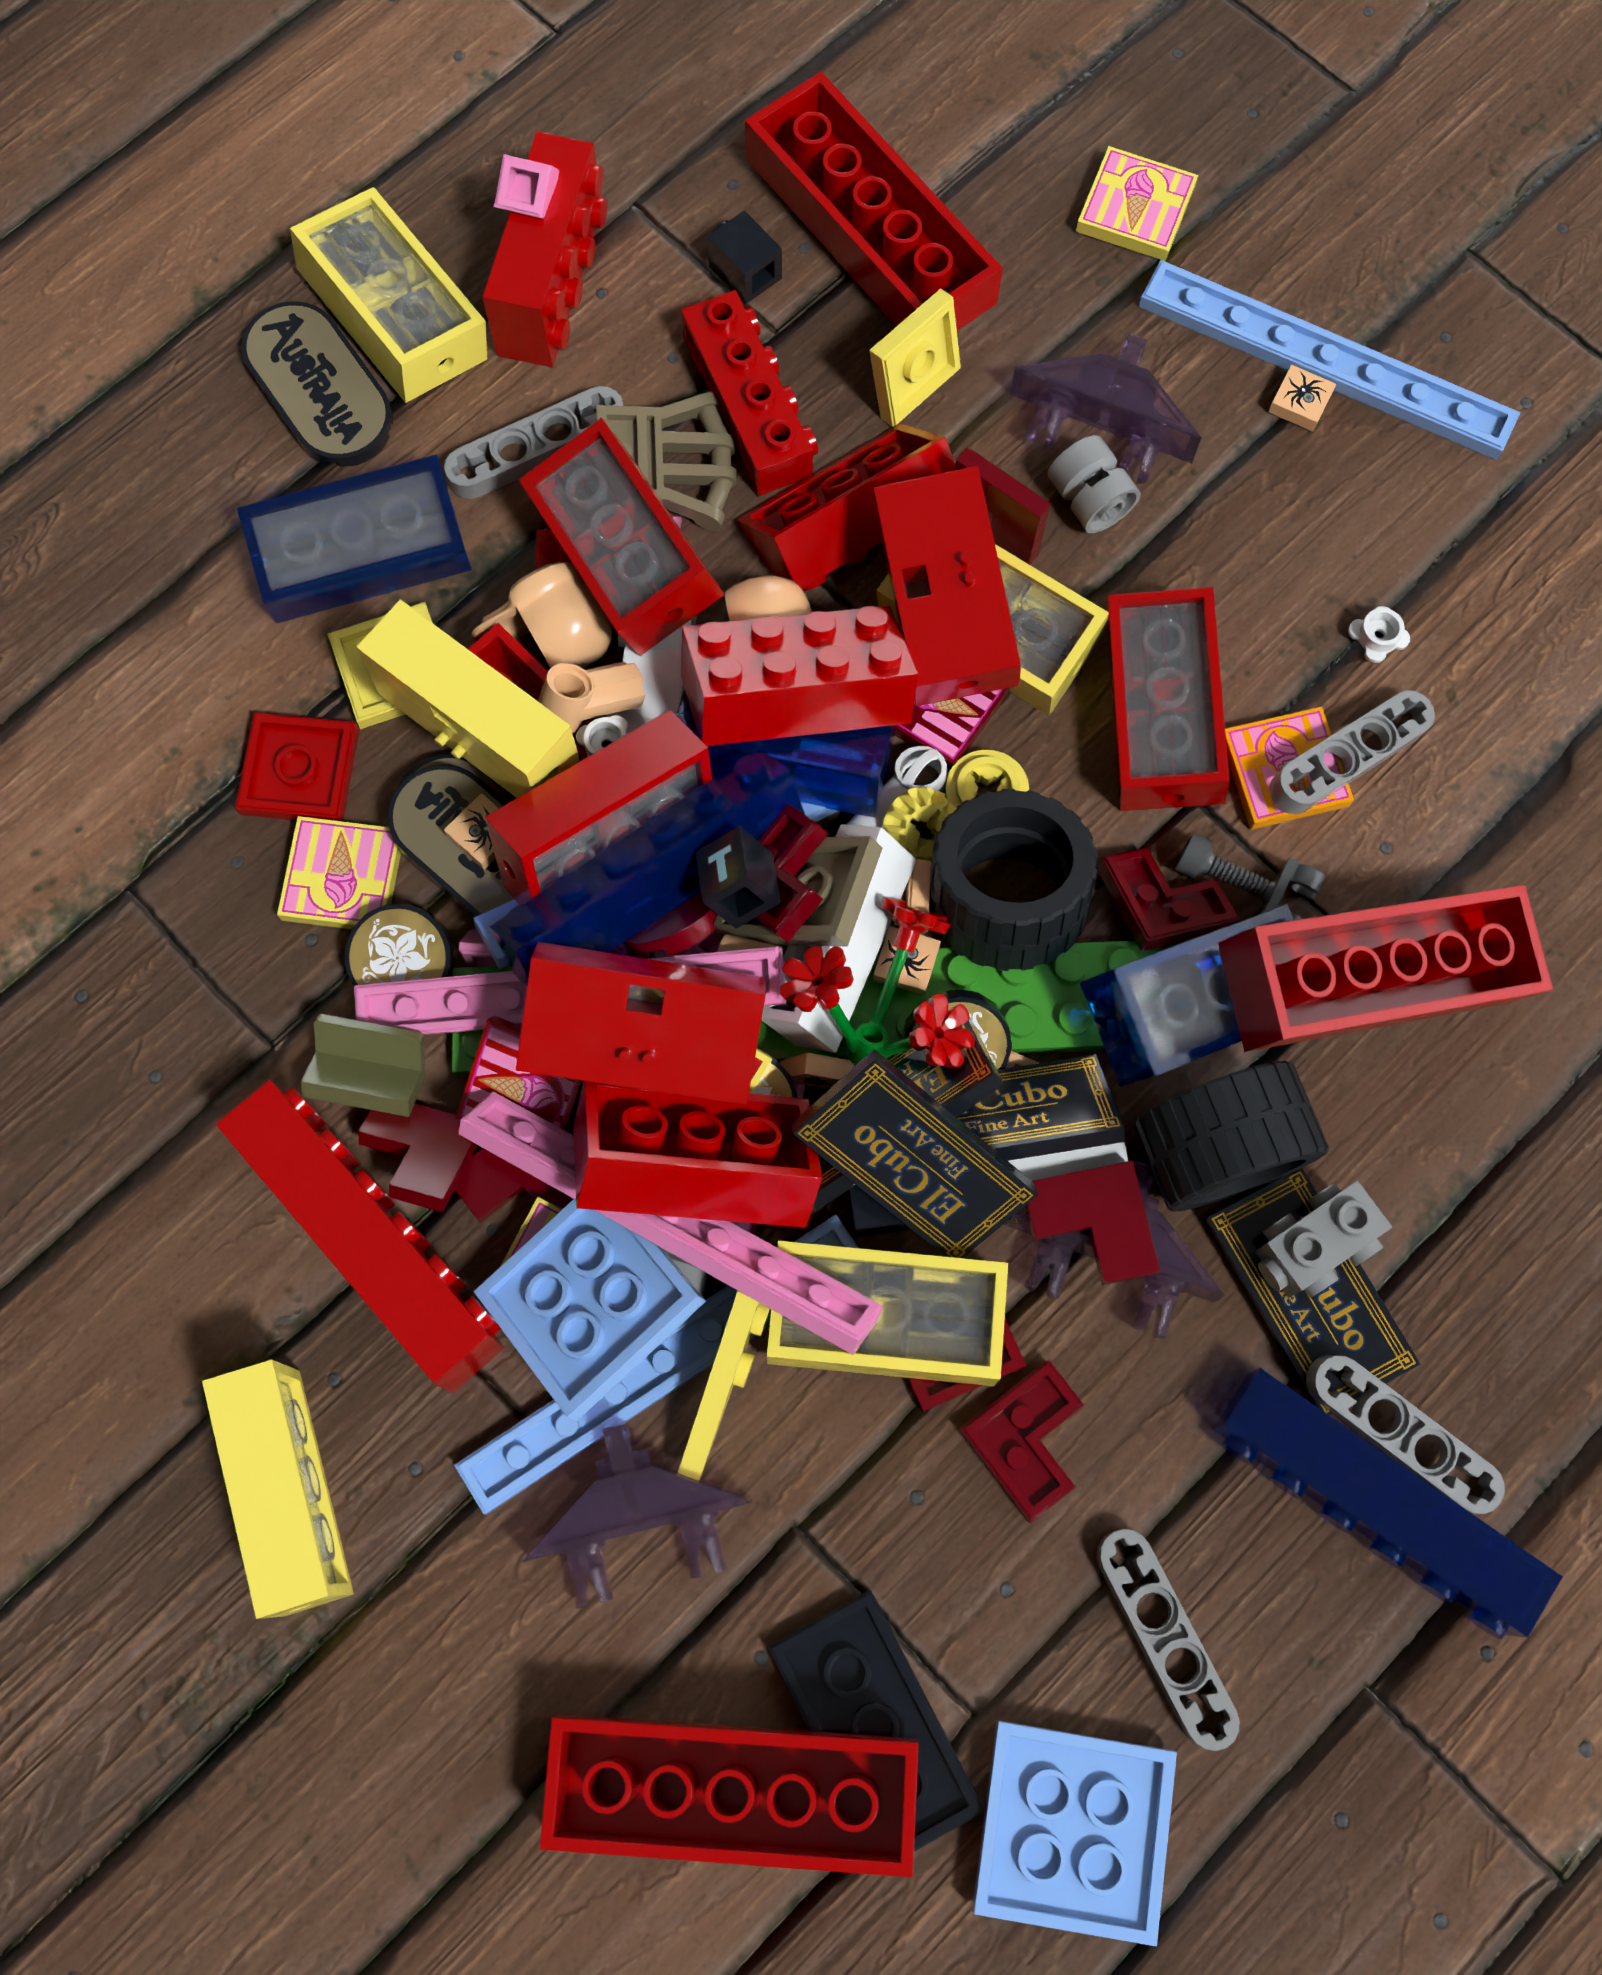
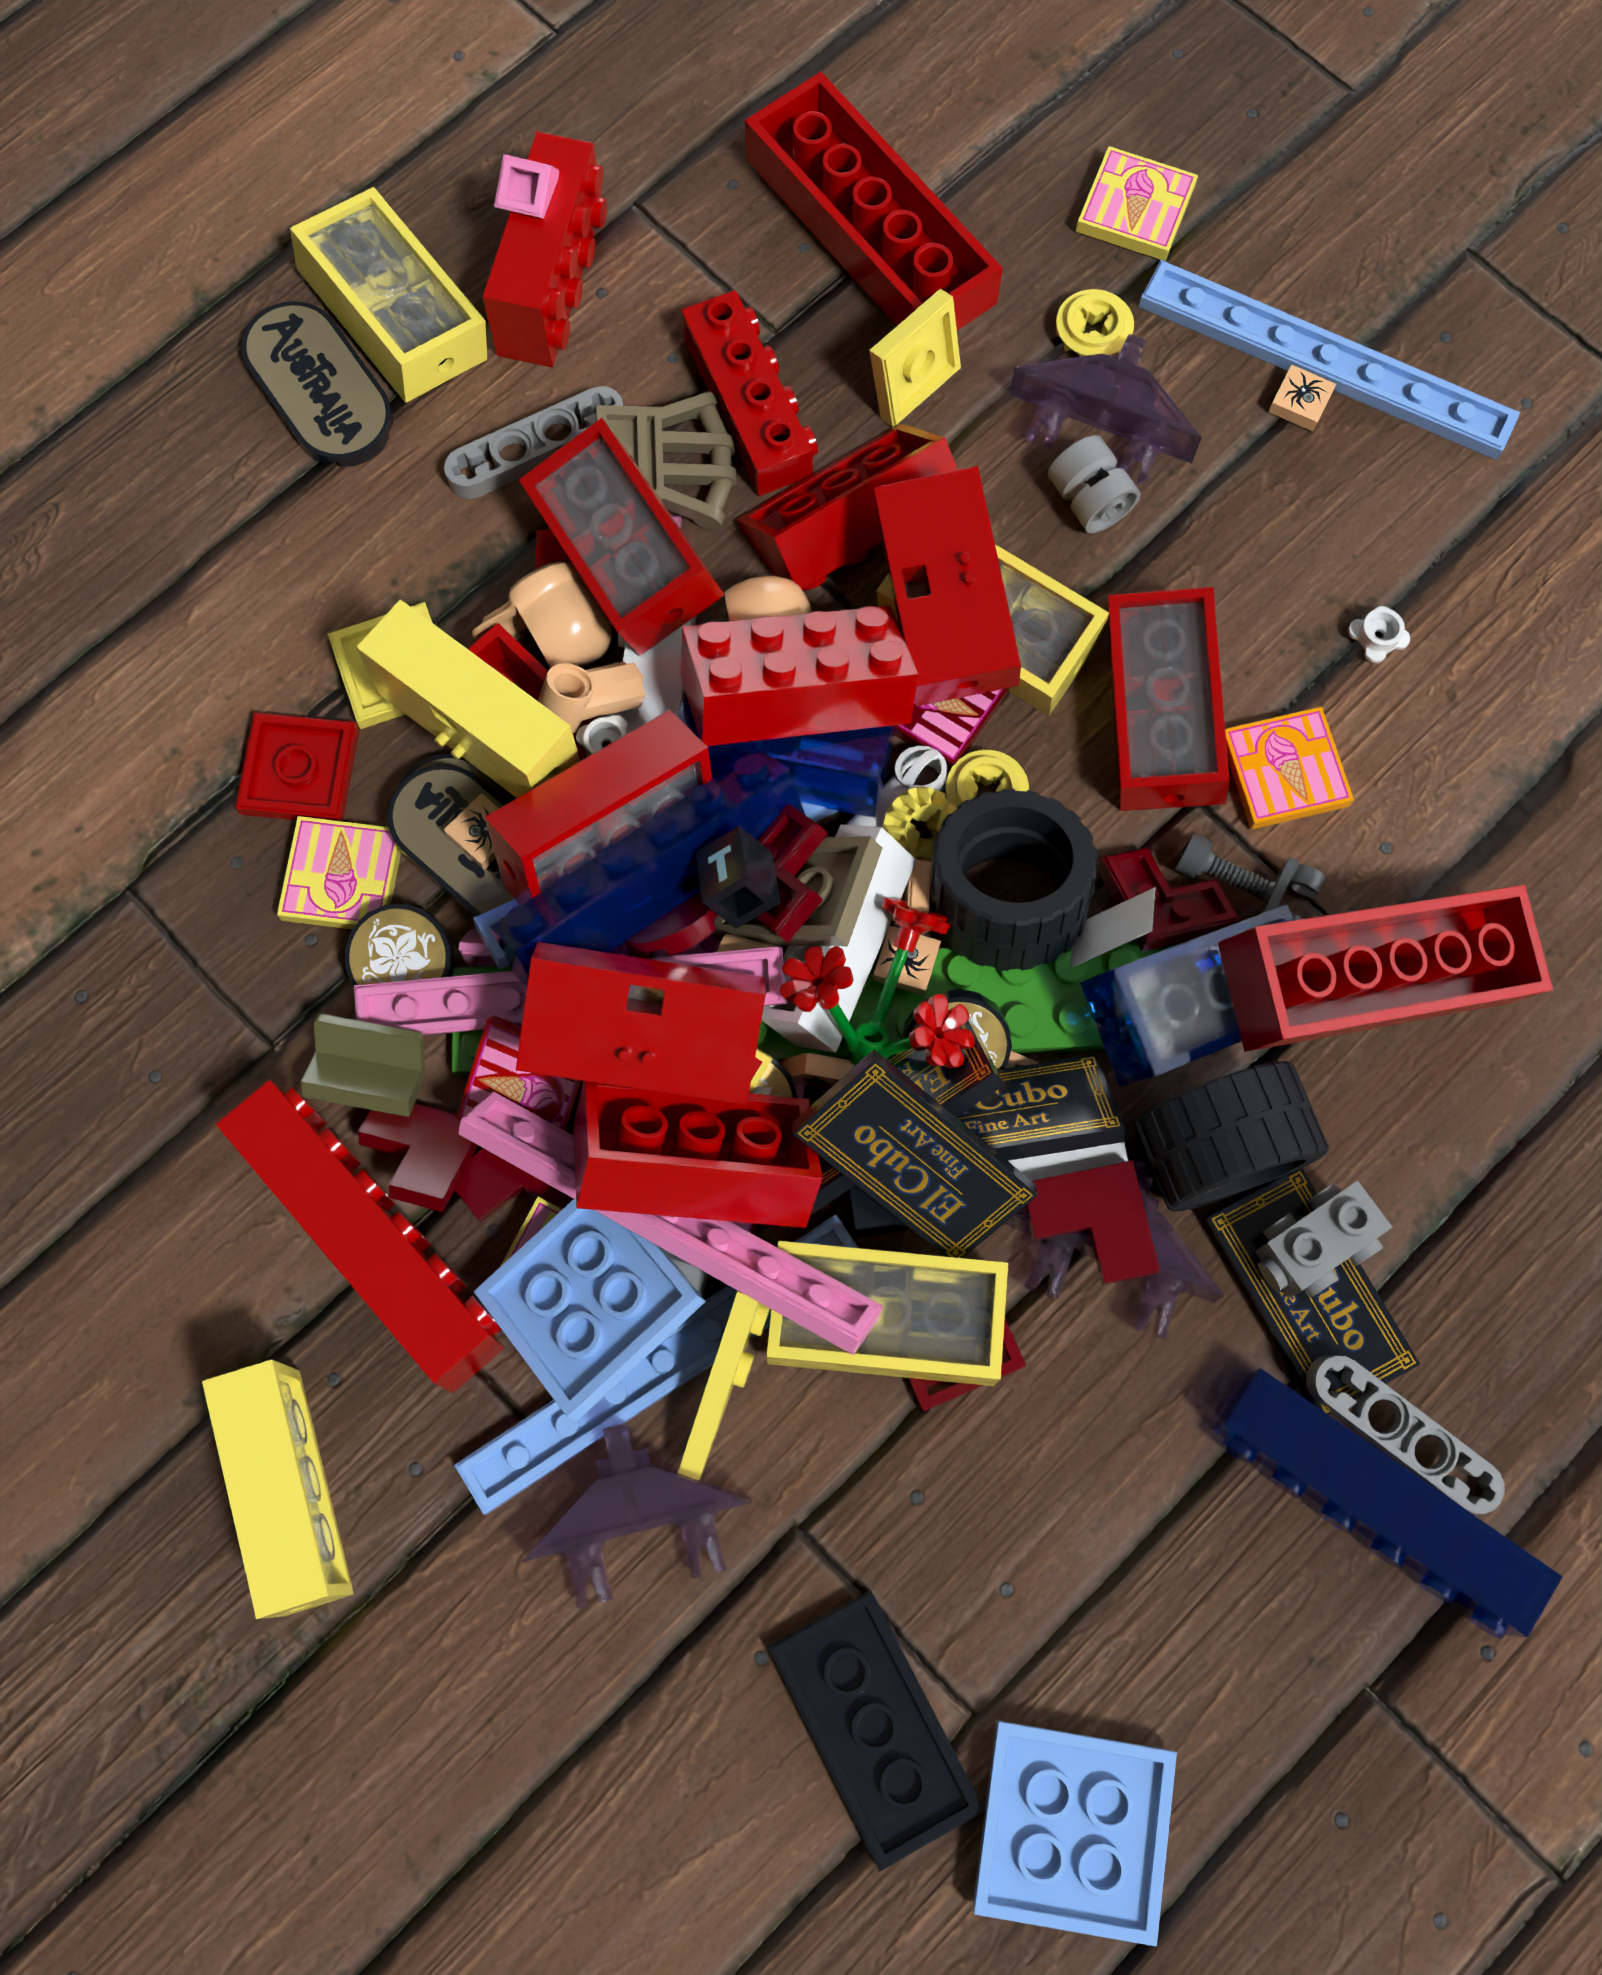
brick [237,454,472,623] -> none
red brick [540,1714,919,1878] -> none
black brick [707,210,782,305] -> none
dark red tile [954,448,1050,565] -> none
dark red tile [959,1359,1084,1523] -> none
light grey beam [1096,1529,1240,1751] -> none
light grey beam [1269,690,1435,814] -> none
none -> light yellow gear [1056,289,1134,363]
none -> white sticker [1070,887,1156,967]

